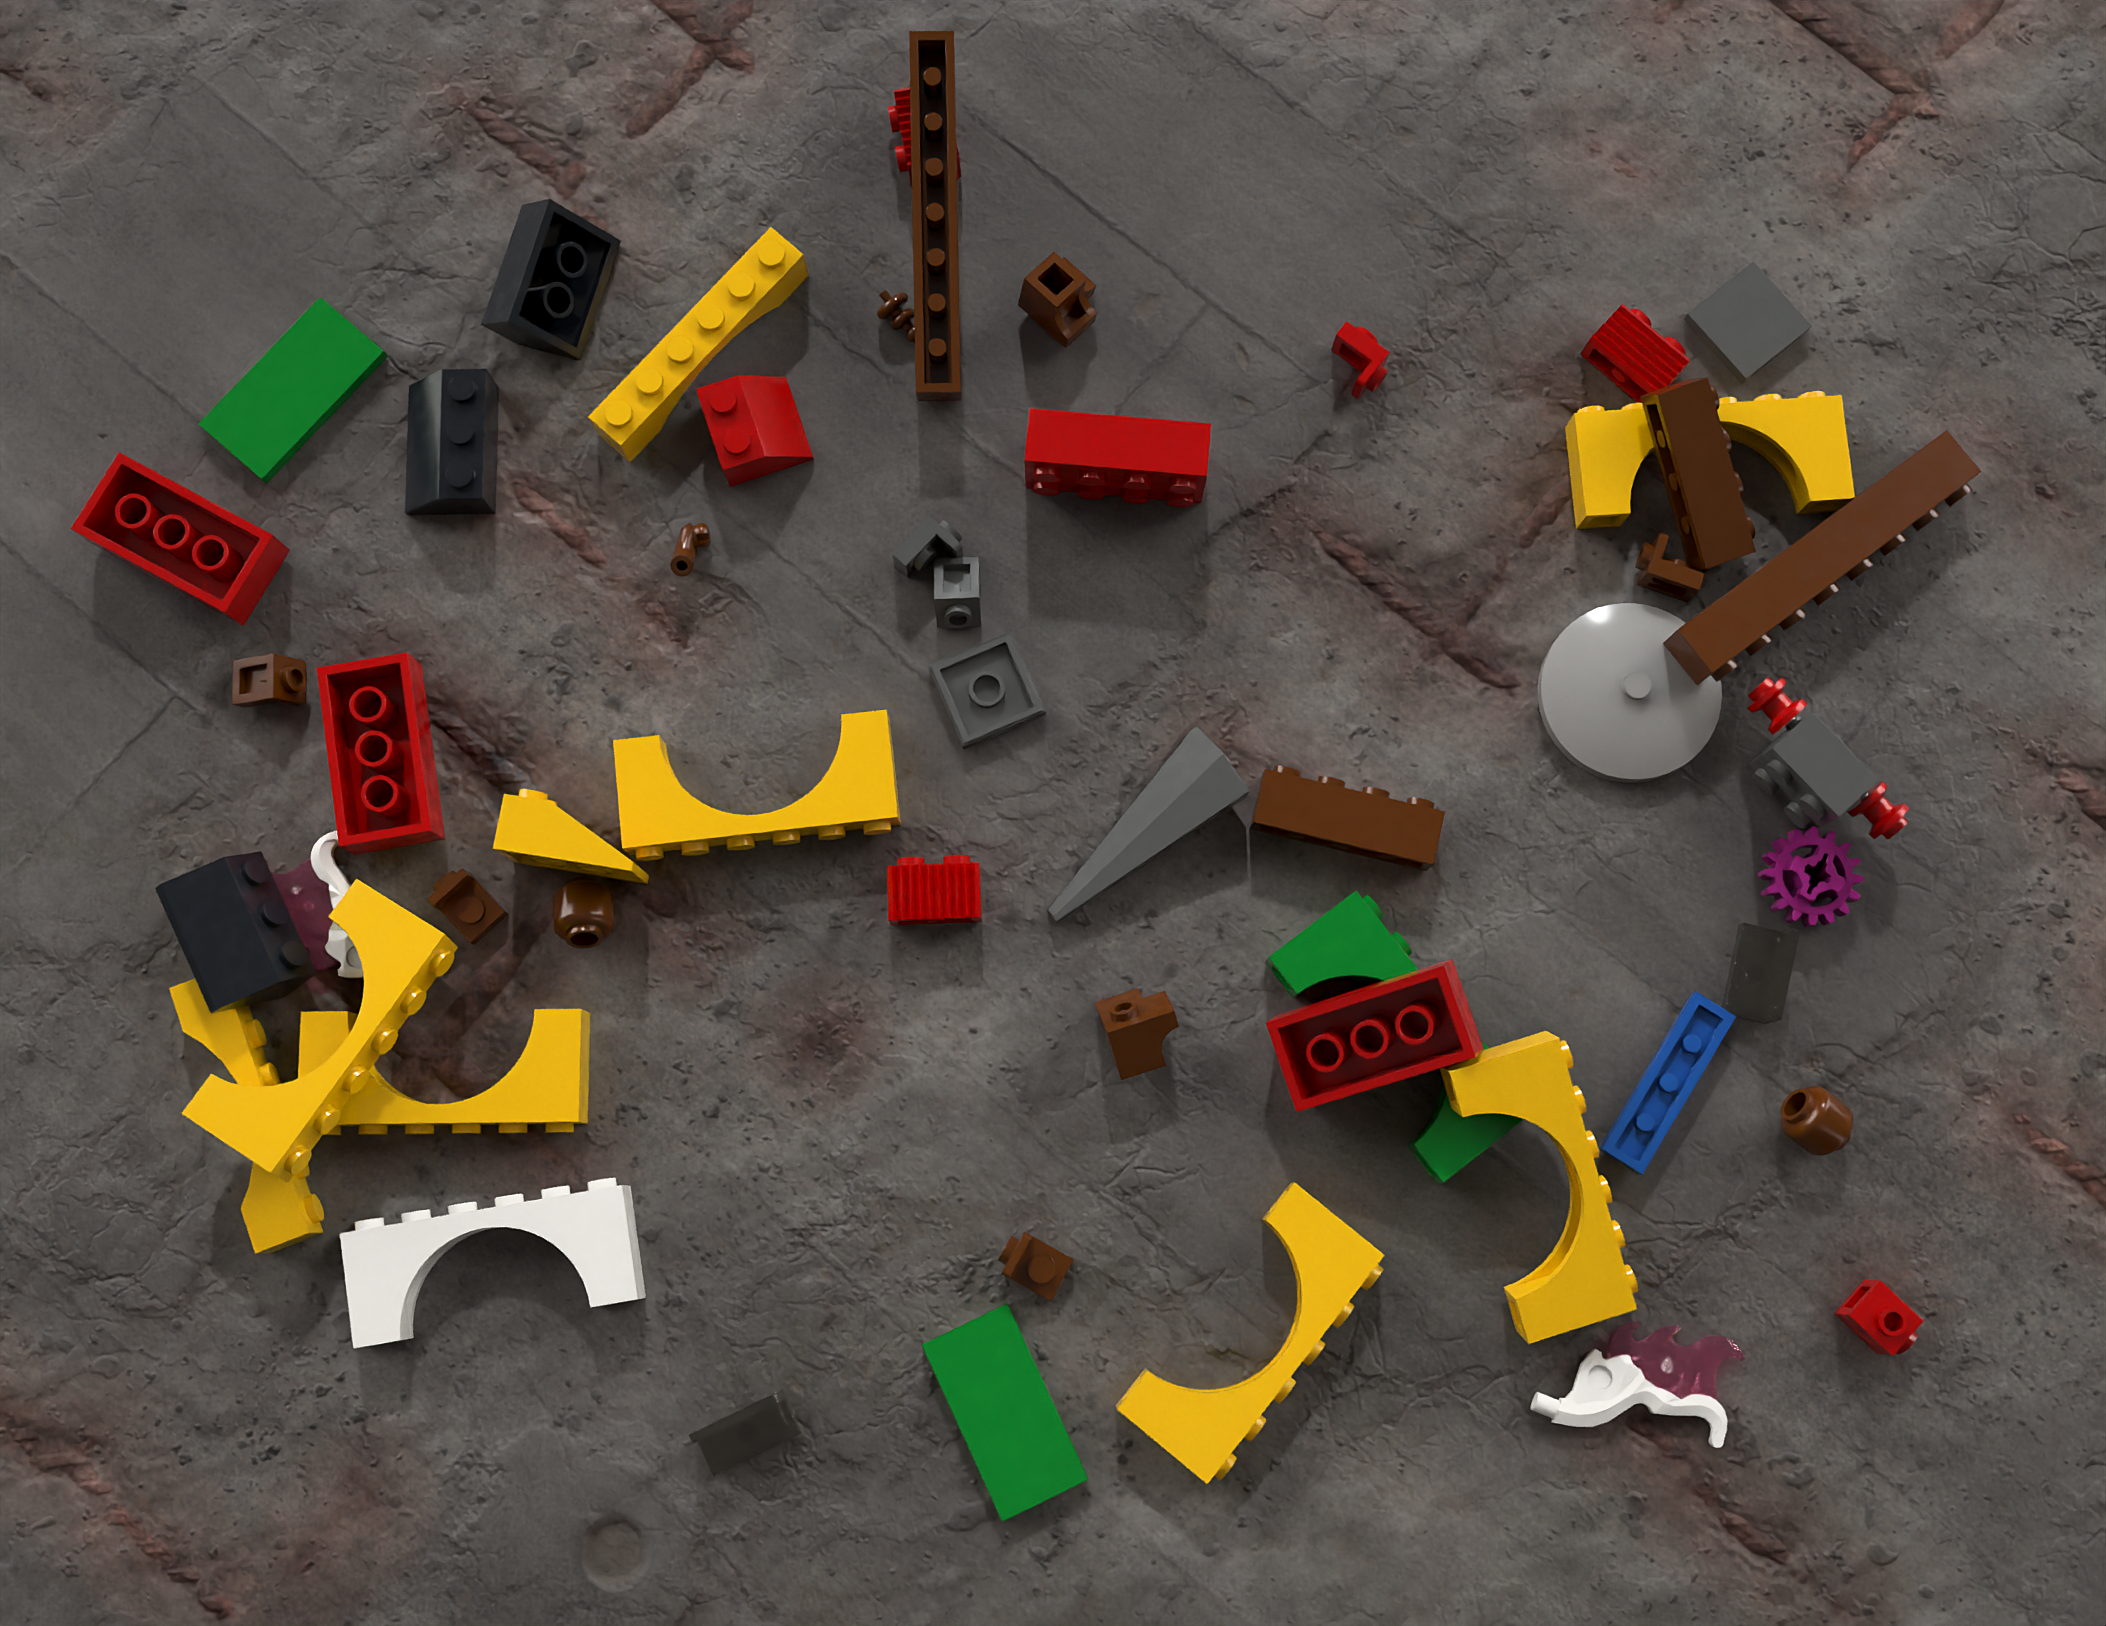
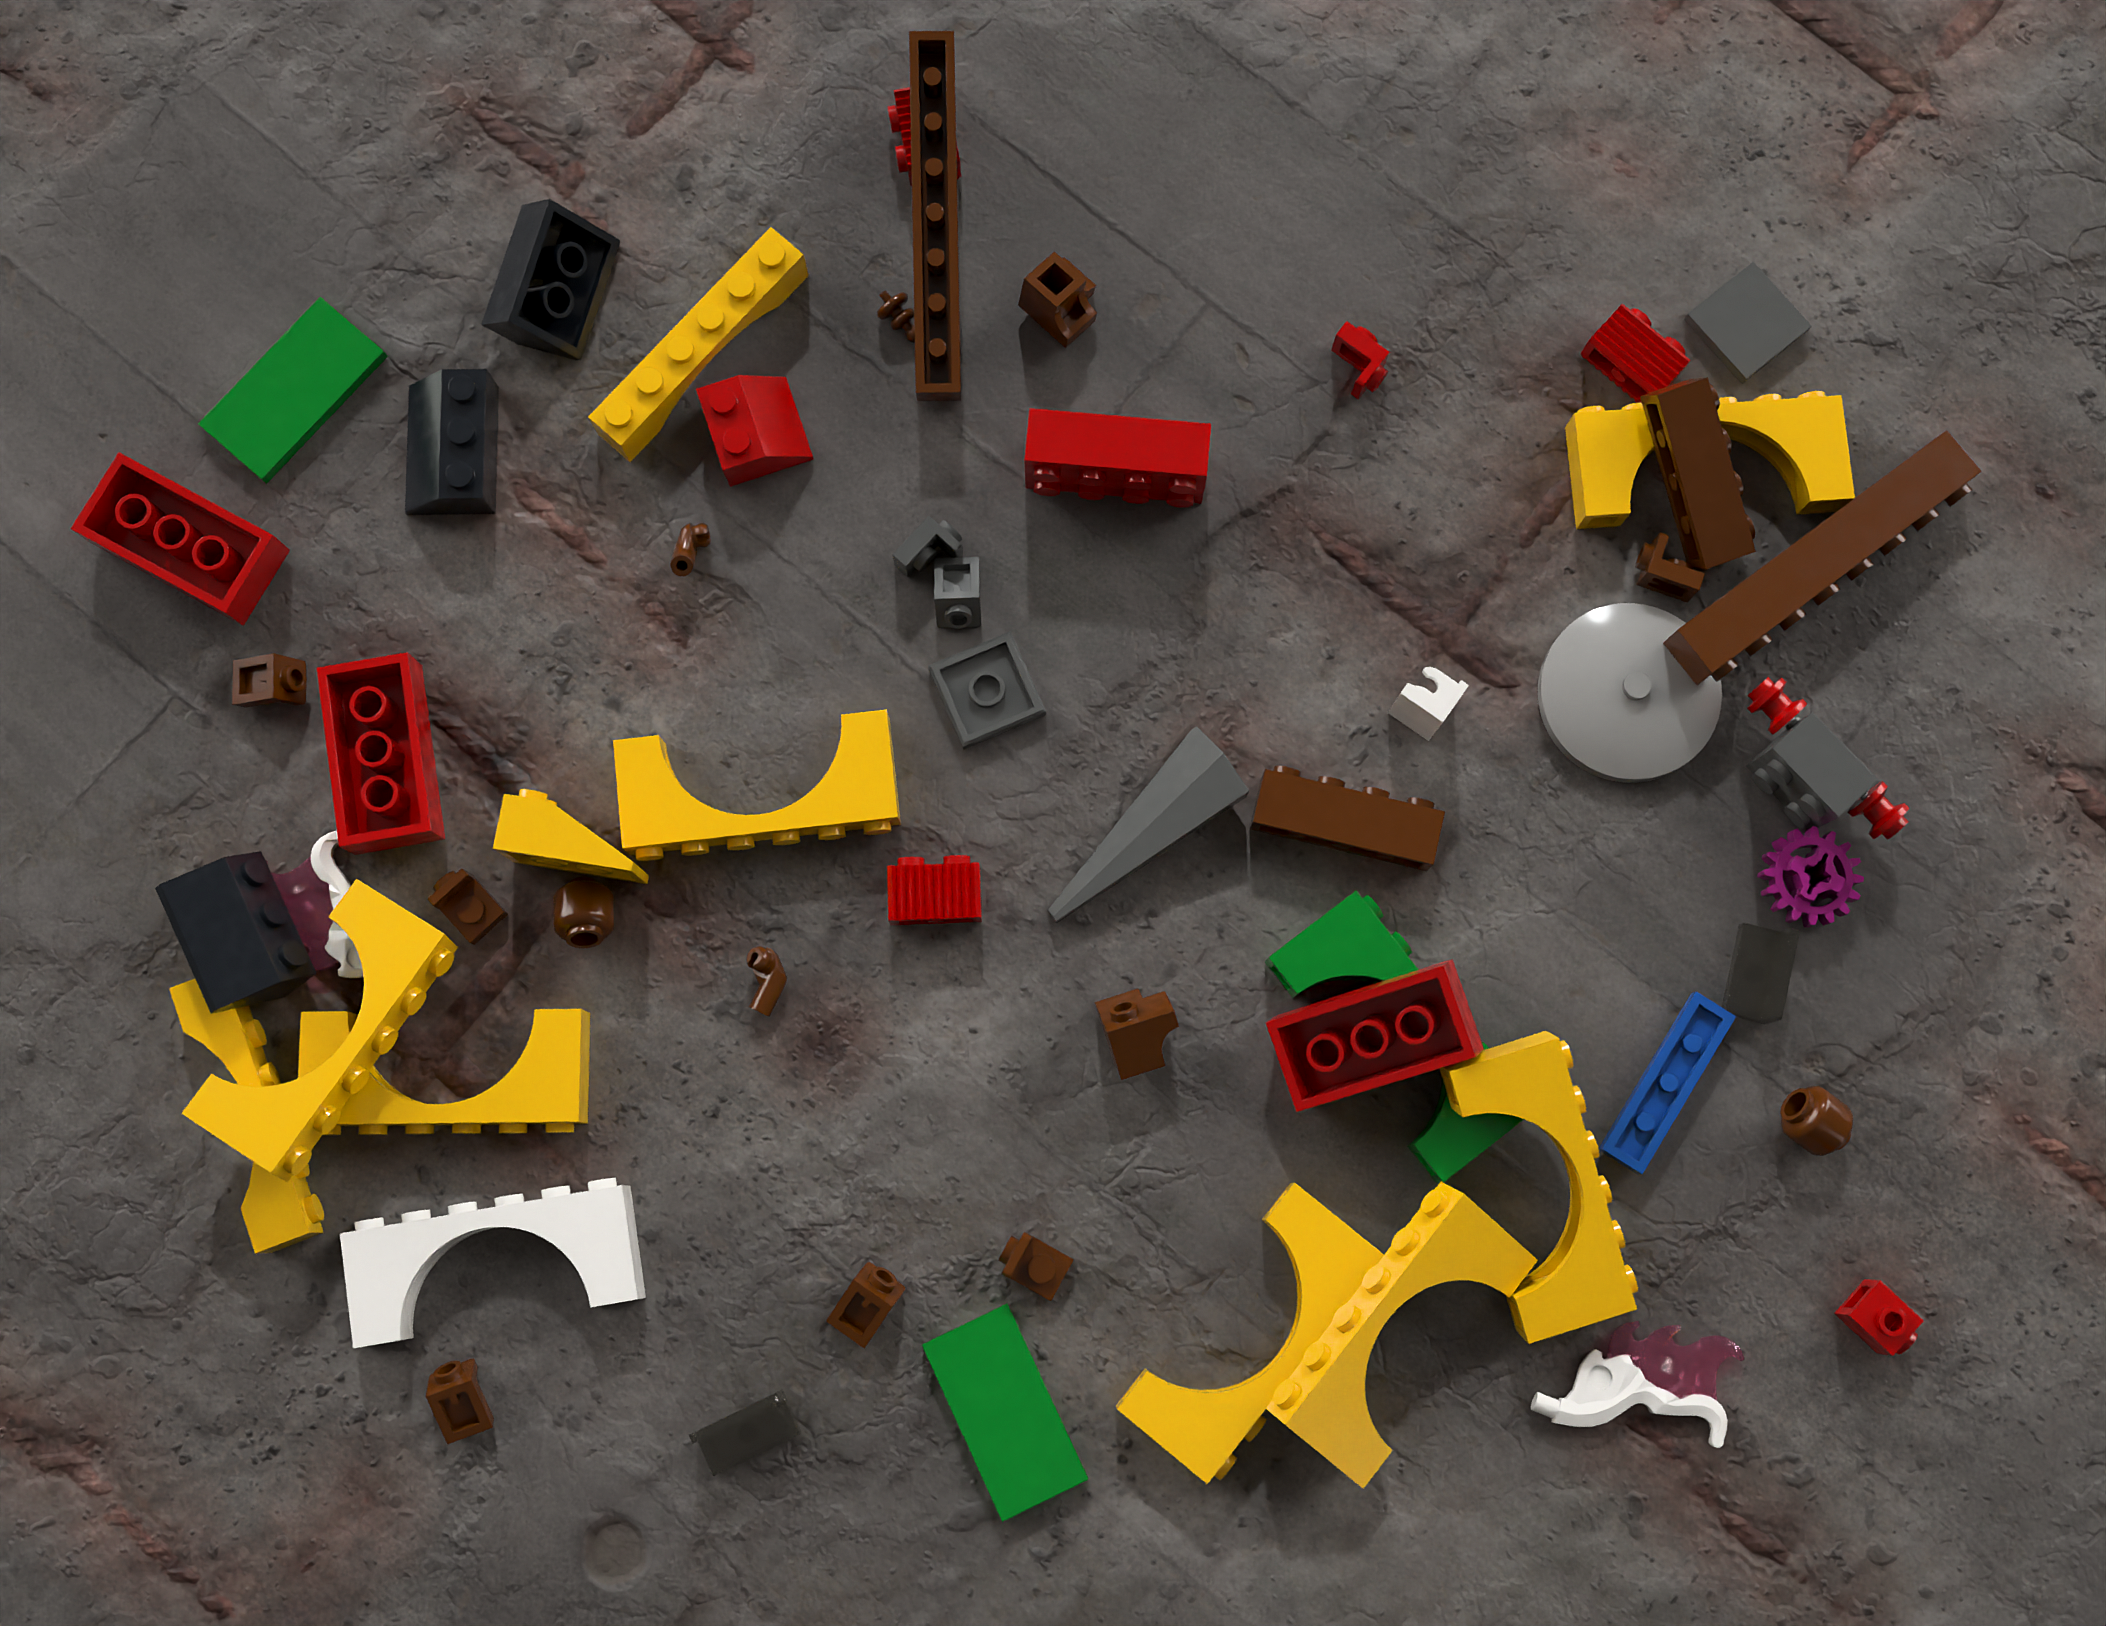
none -> reddish brown bracket [426,1358,494,1445]
none -> reddish brown arm [746,946,787,1017]
none -> reddish brown bracket [826,1262,905,1349]
none -> yellow arch [1266,1182,1538,1489]
none -> white hinge [1388,667,1469,741]

